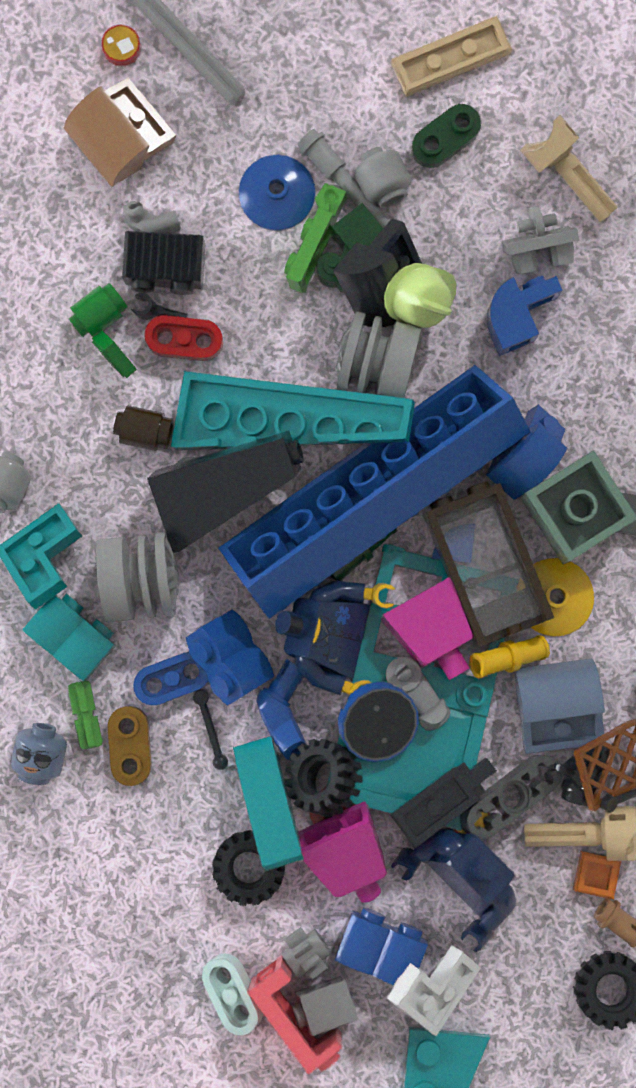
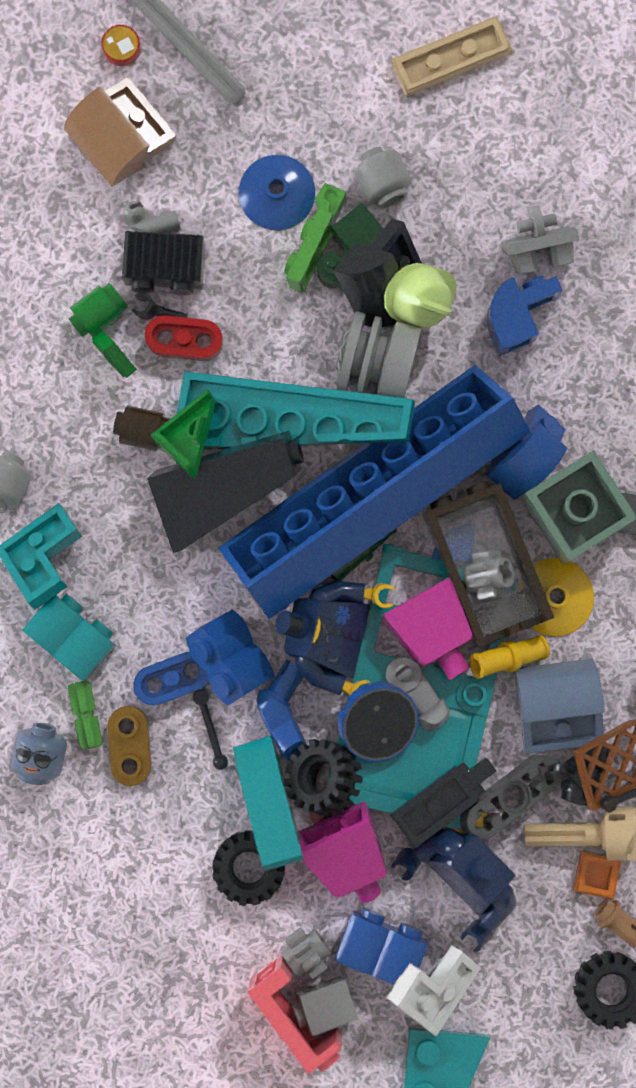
light grey wheel [96,532,179,623] -> none
light aqua plate [202,953,263,1035] -> none
light grey pin [297,129,390,228] -> none
dark green plate [411,104,481,168] -> none
tan piece [520,115,618,222] -> none
none -> green tile [151,389,216,479]
none -> light grey gear [464,550,514,600]

